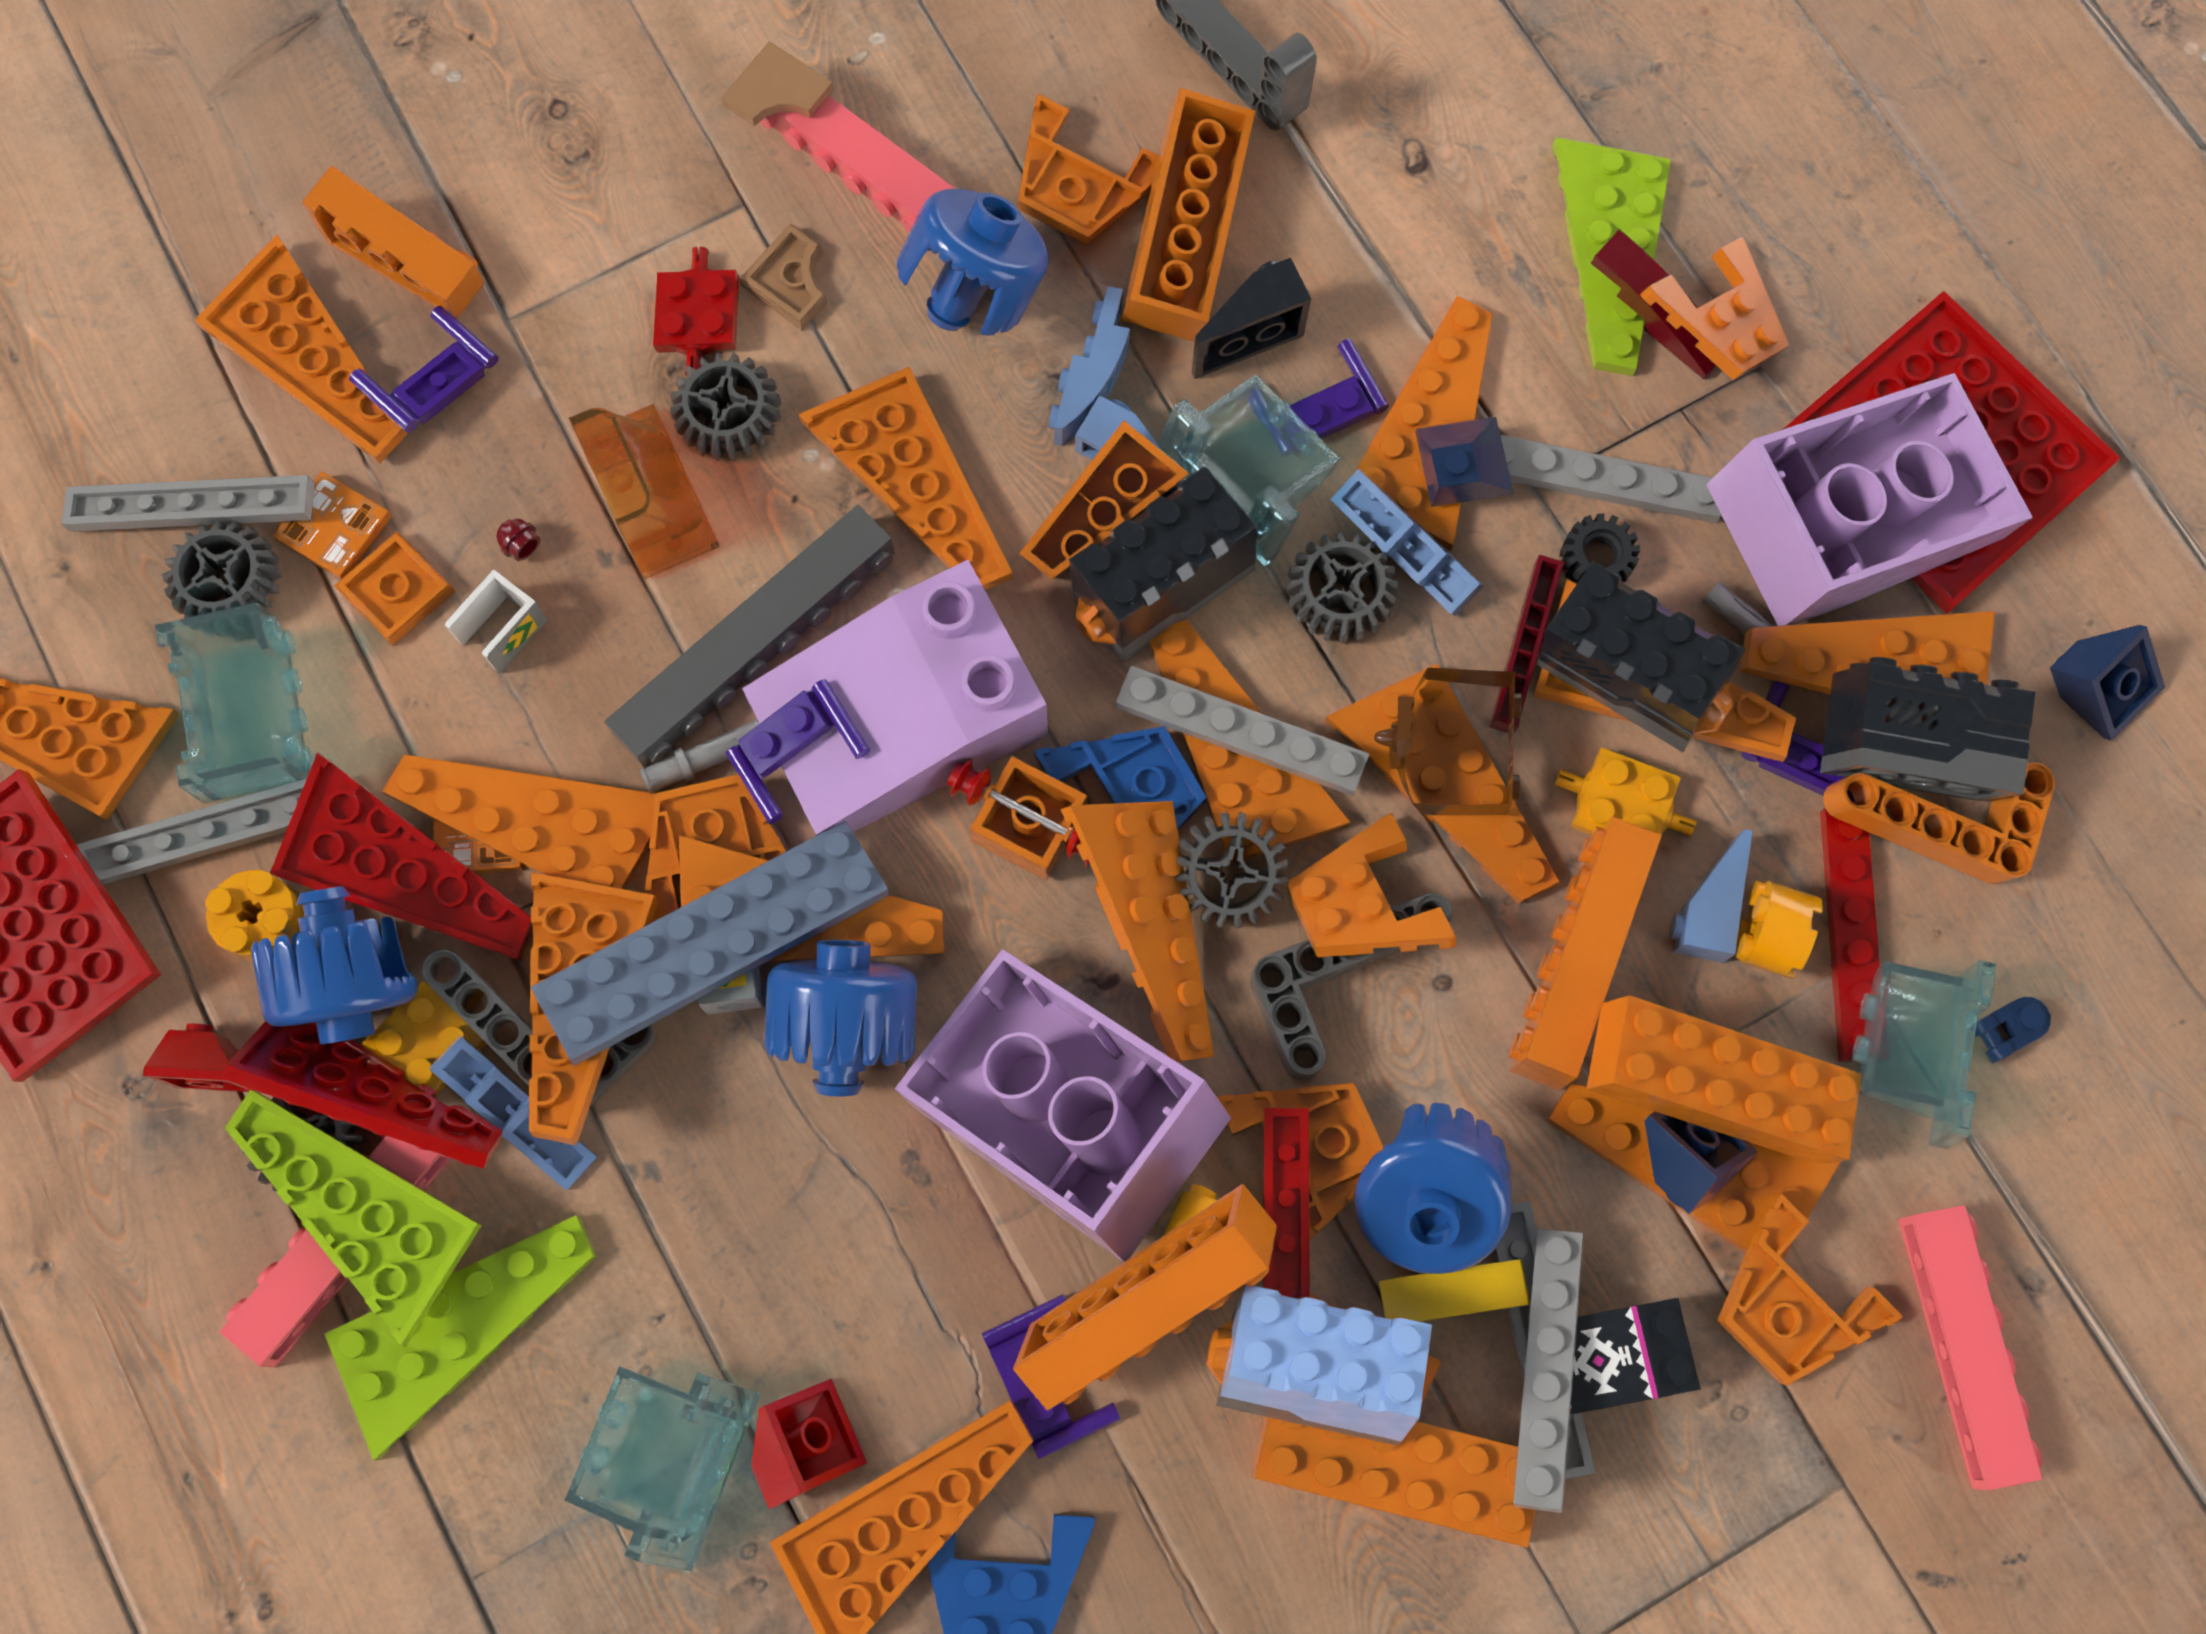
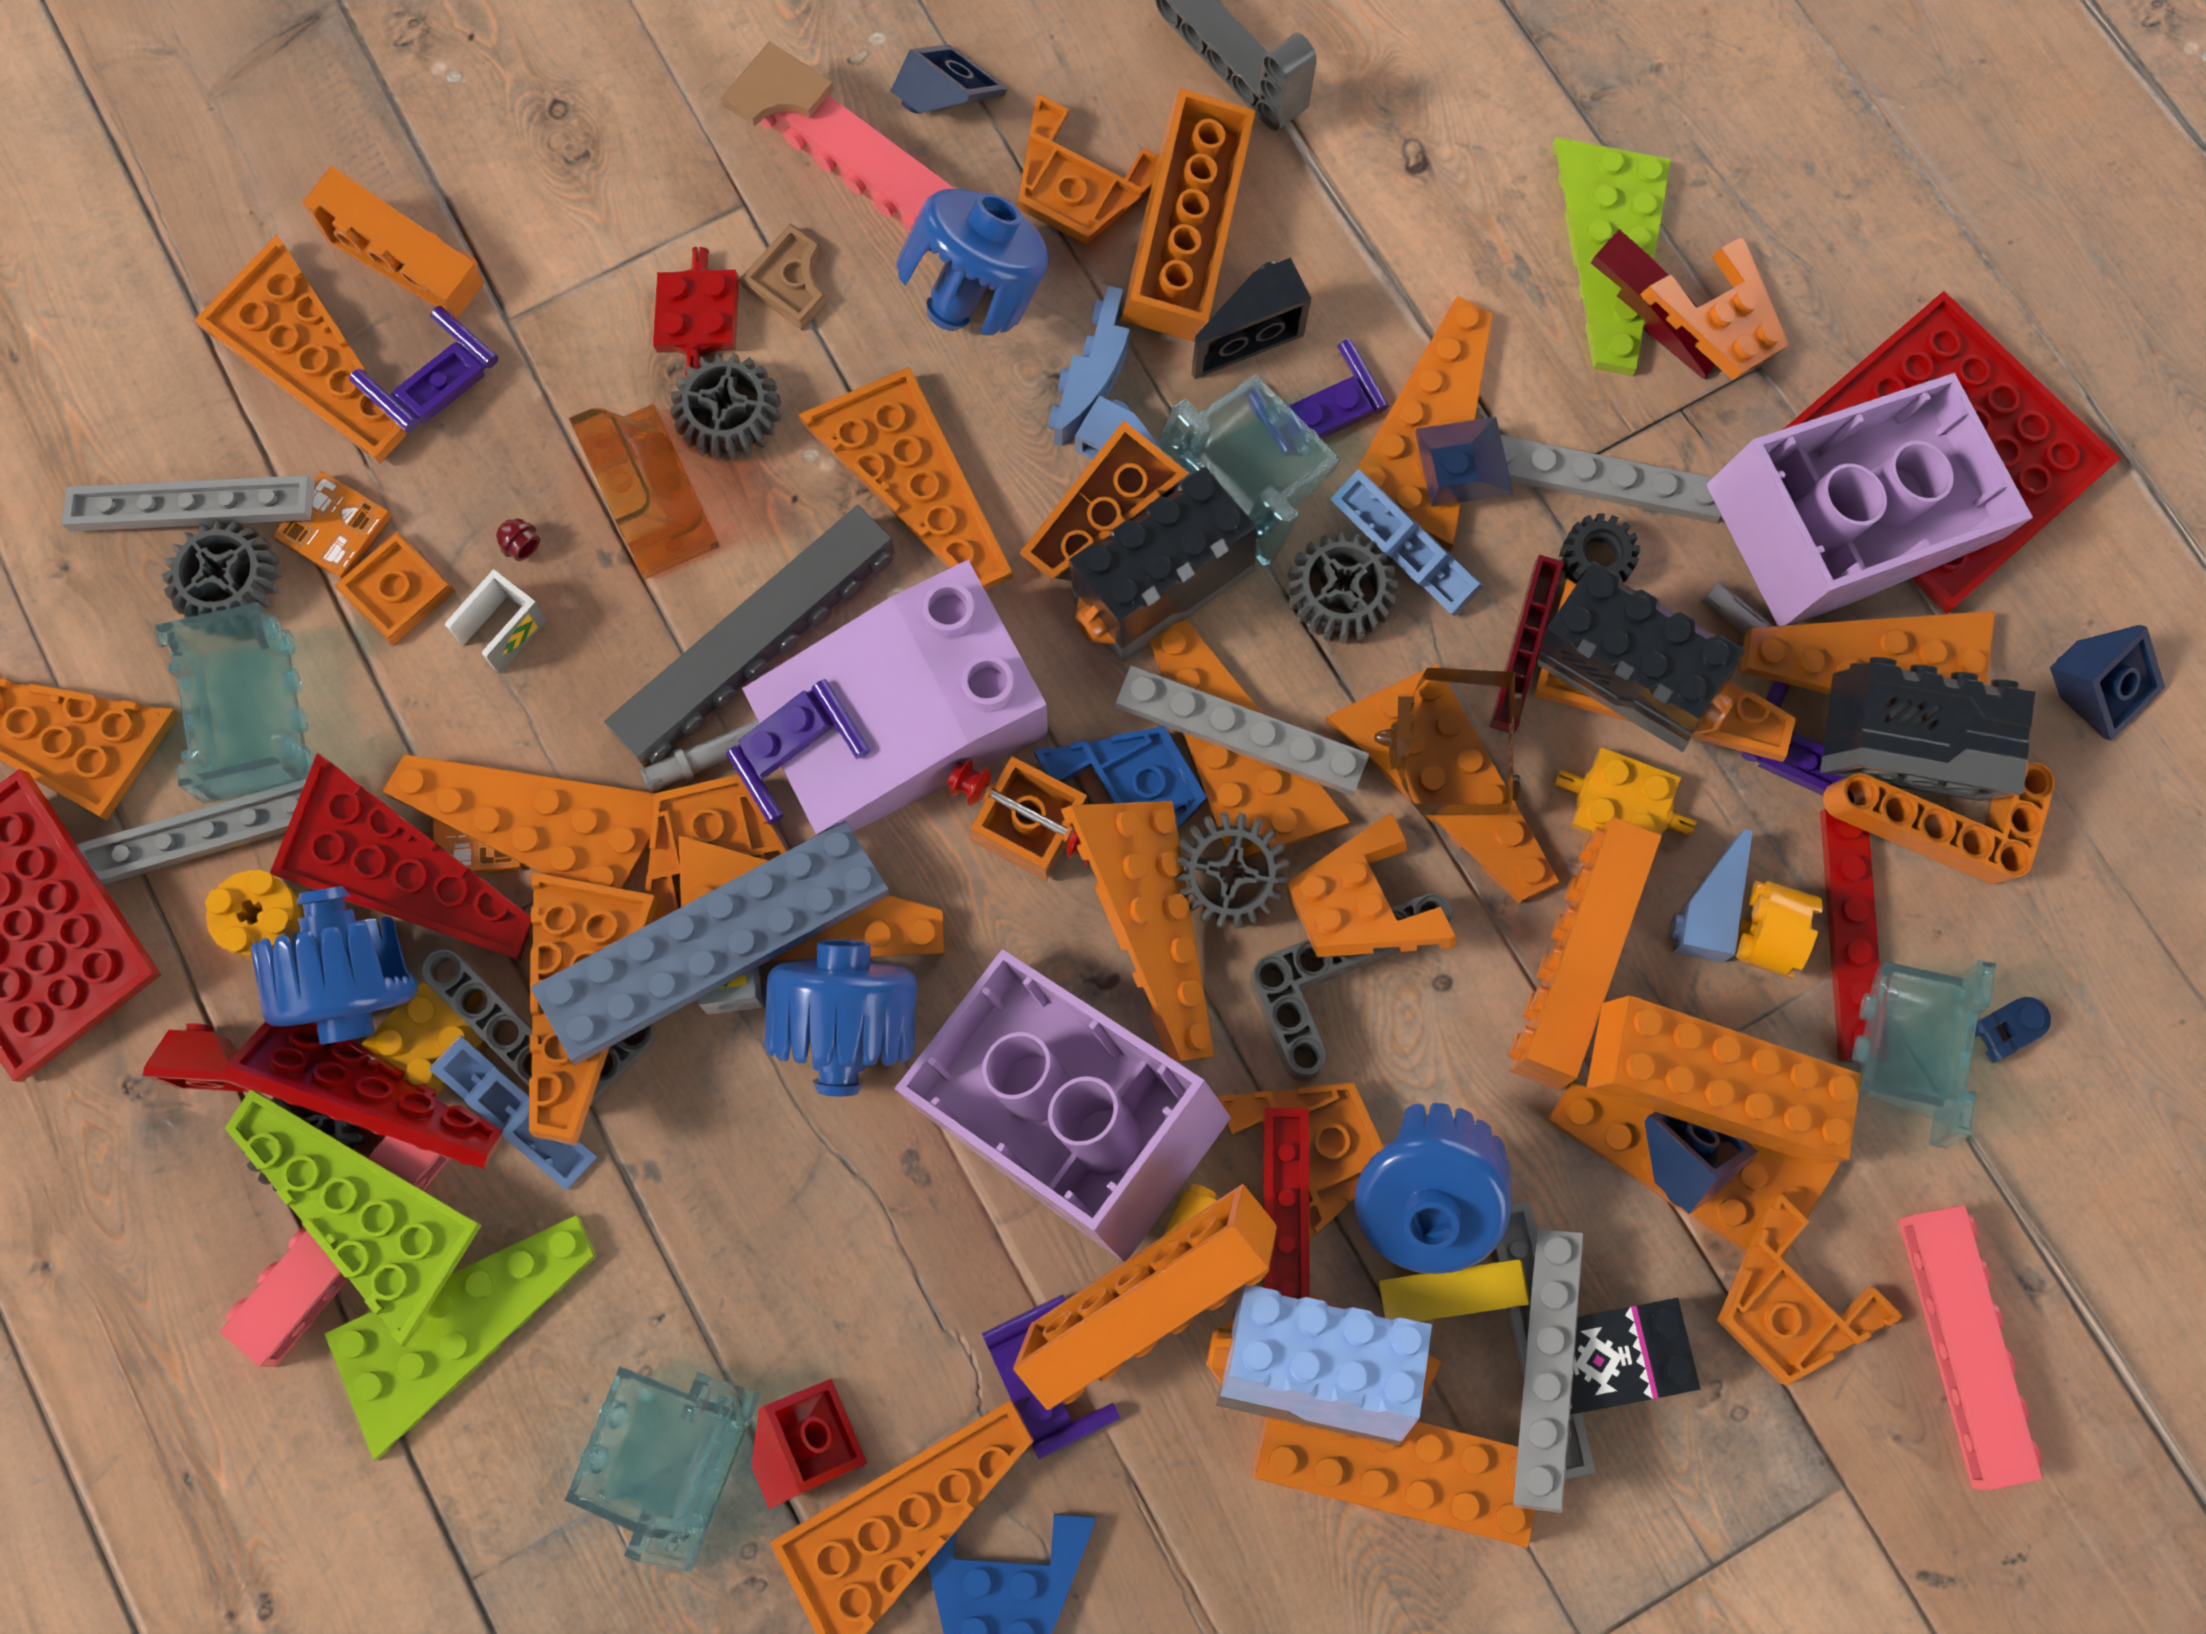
none -> dark blue slope [890,44,1008,114]

